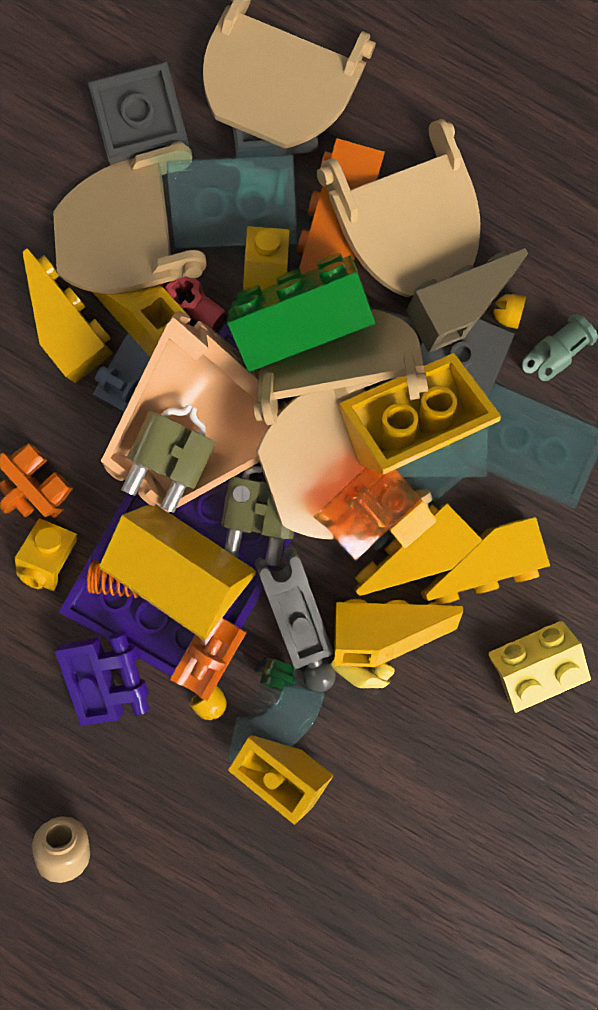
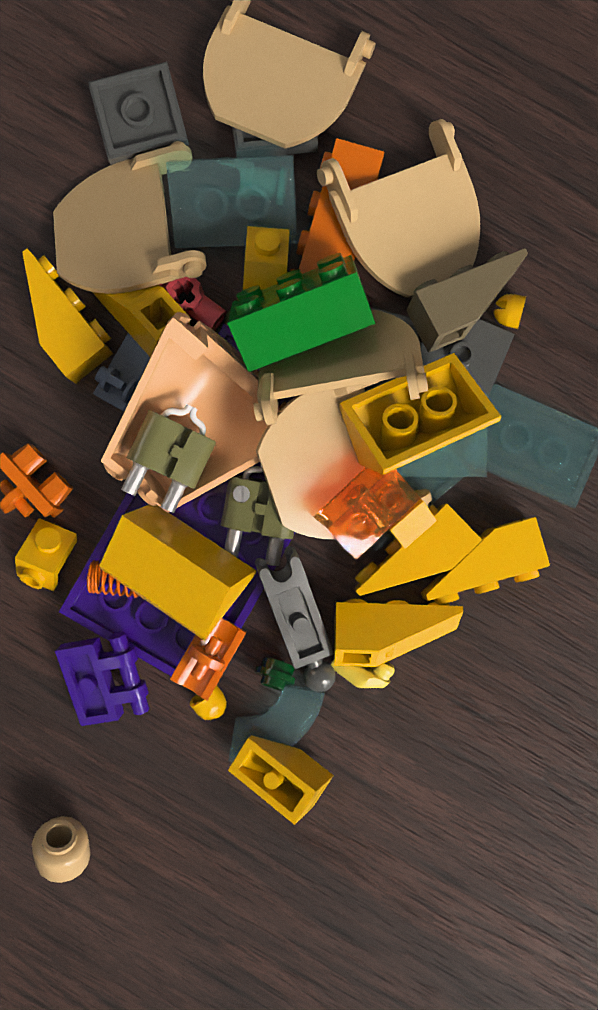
light yellow bracket [489,621,591,713] -> none
sand green piece [521,313,598,381] -> none

